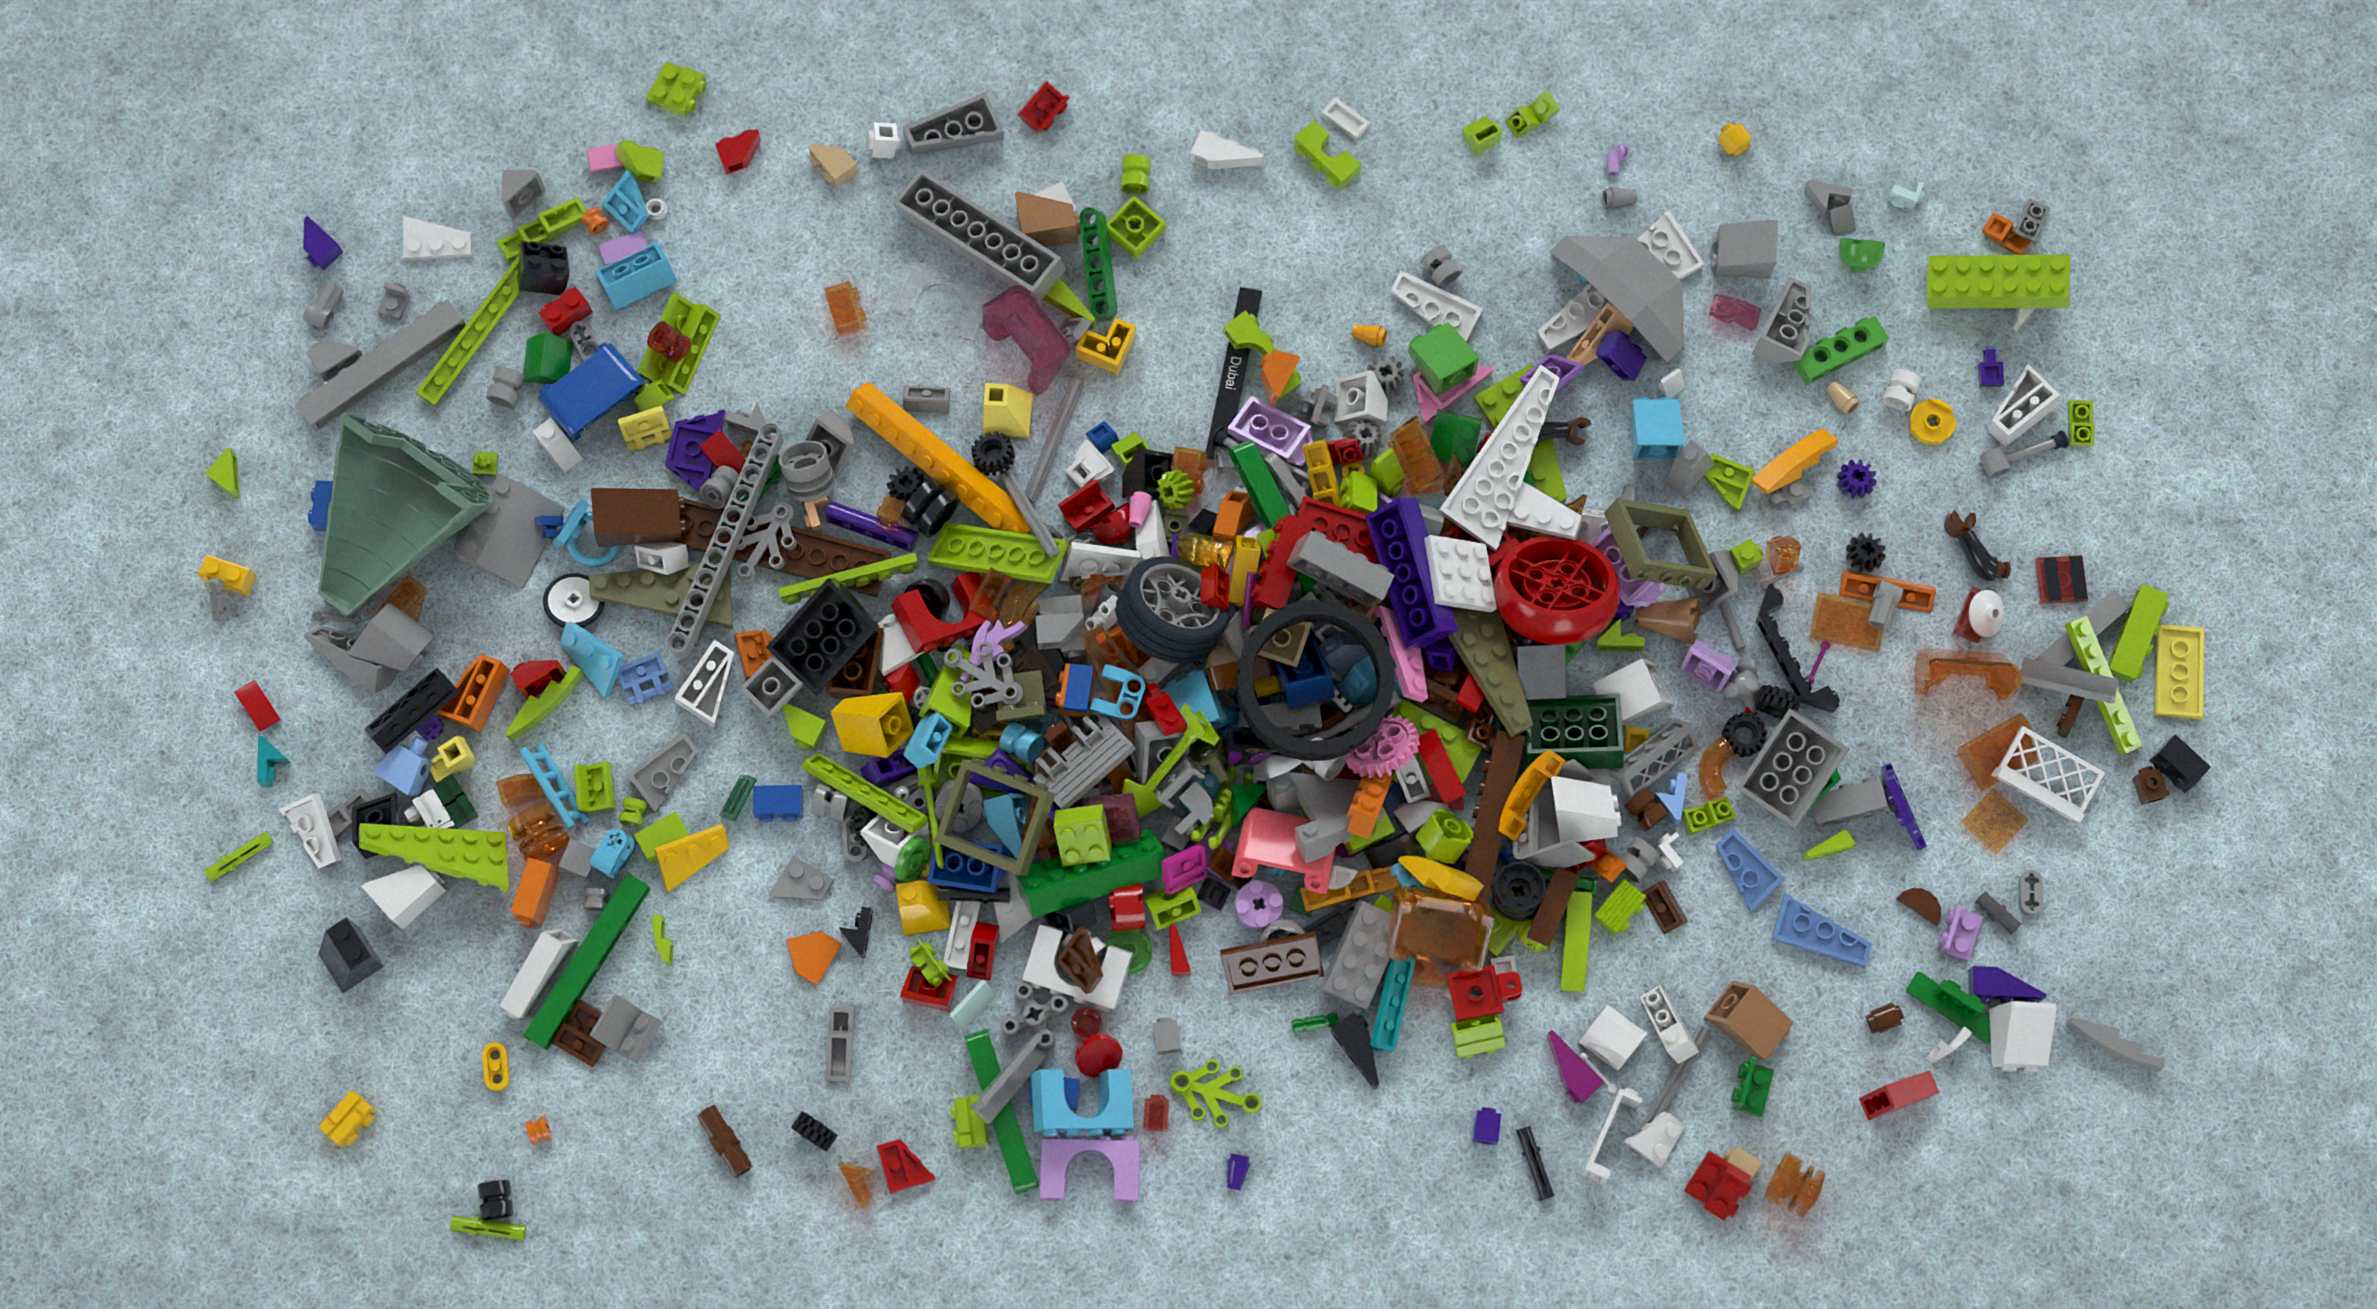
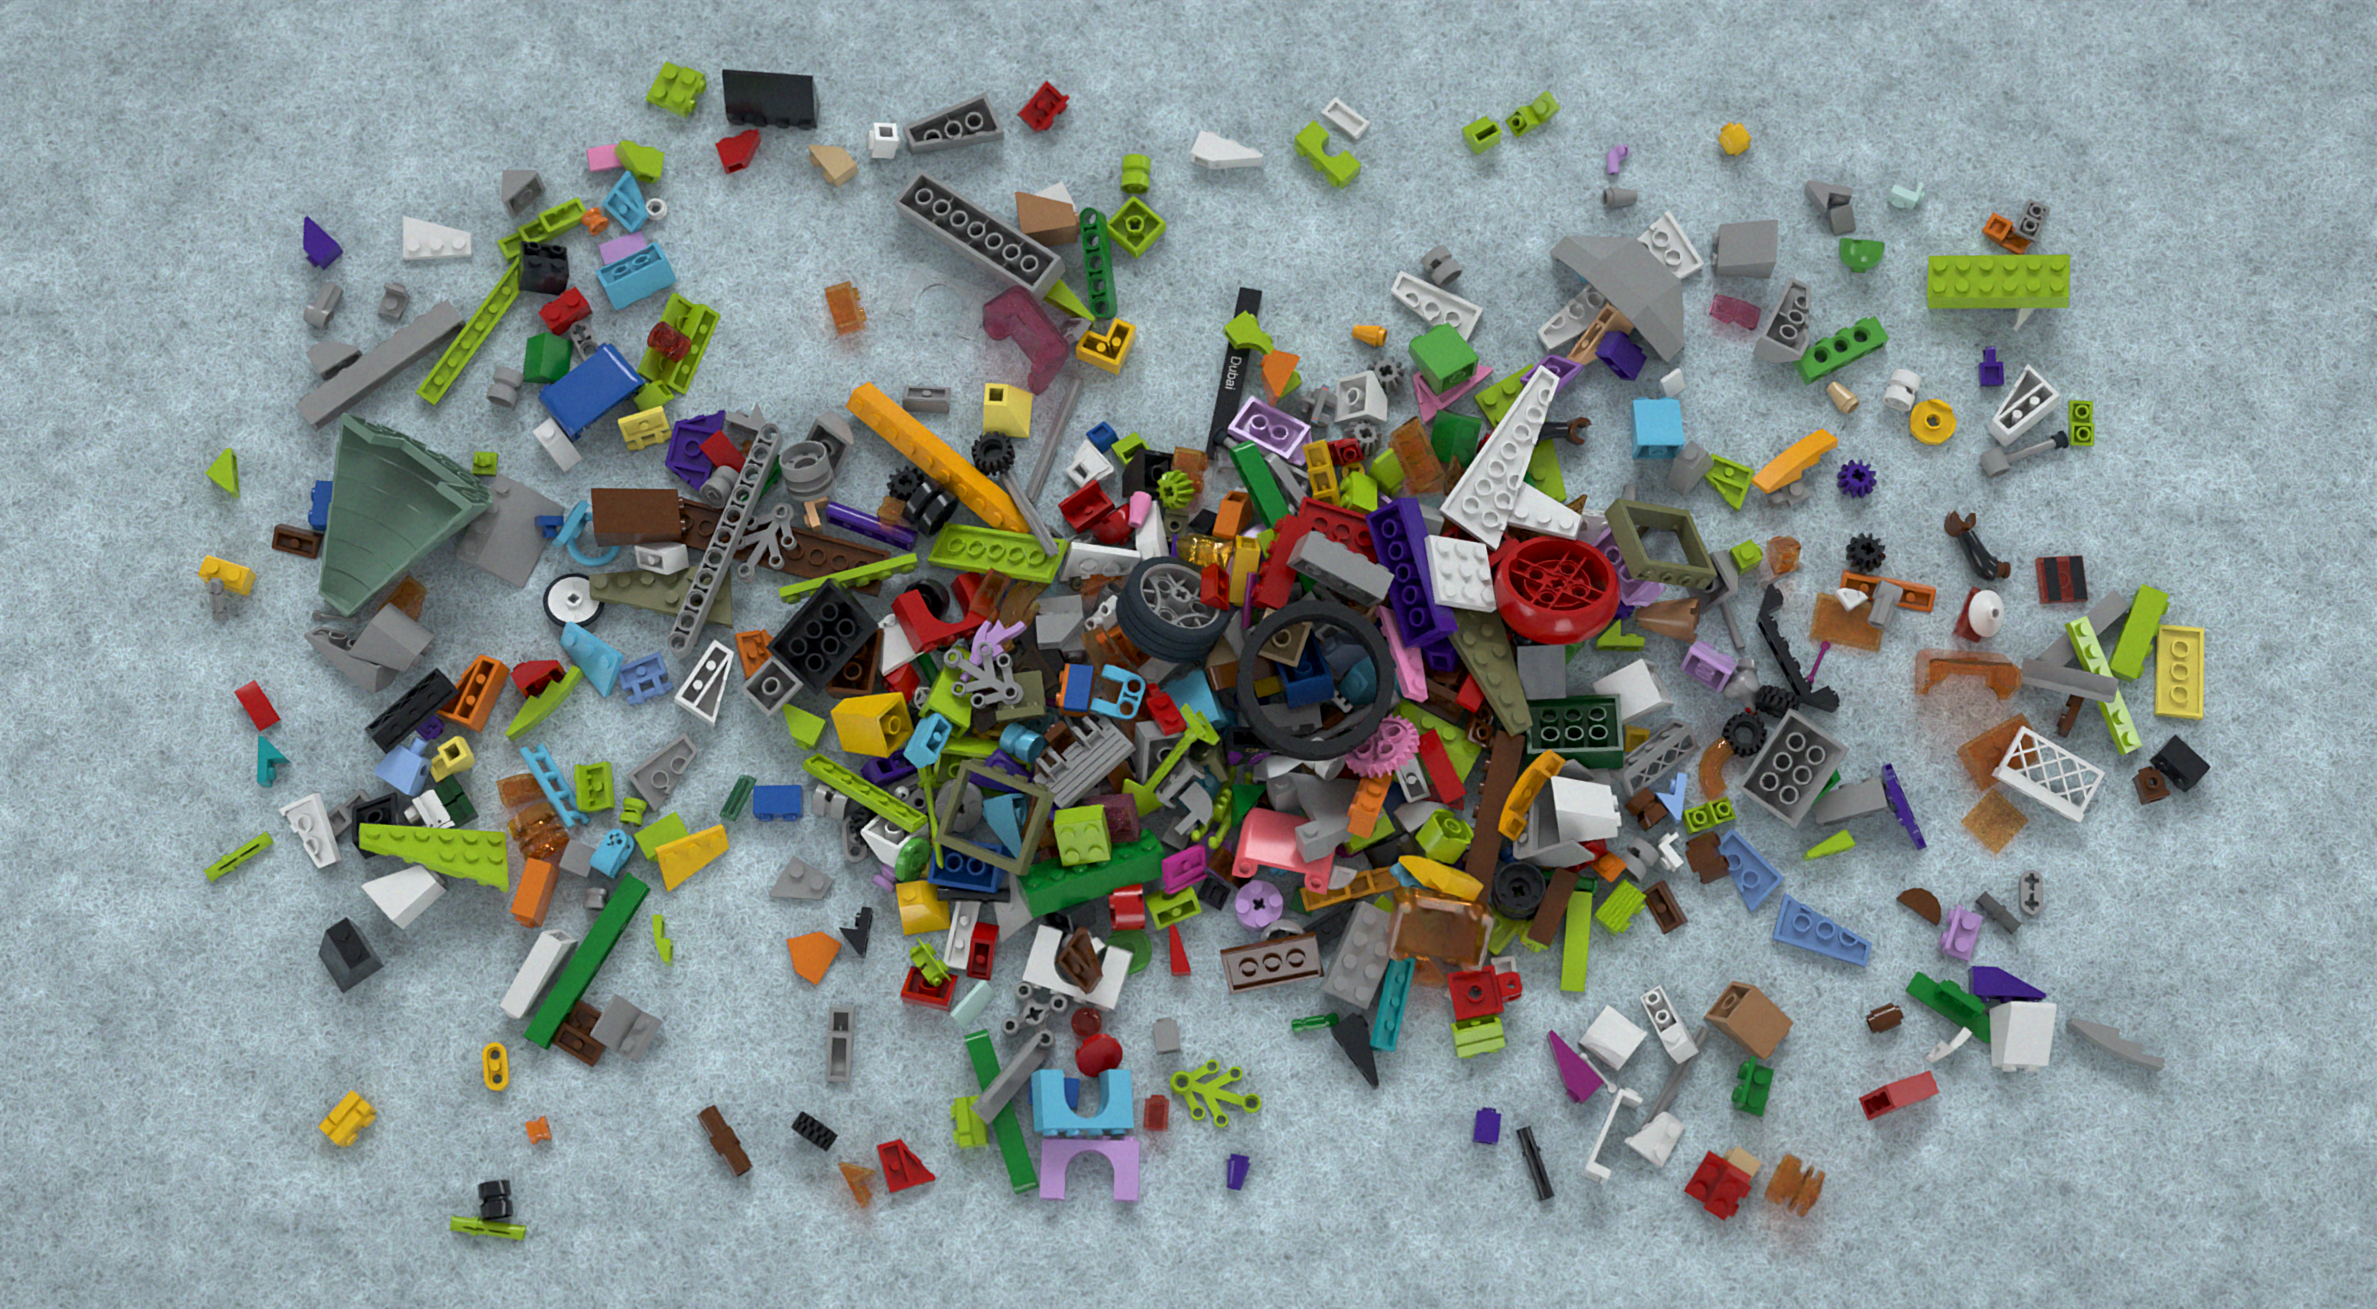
none -> reddish brown slope [272,523,324,559]
none -> black slope [722,69,820,131]
none -> reddish brown cylinder [1685,830,1730,884]
none -> white tile [1834,588,1868,612]

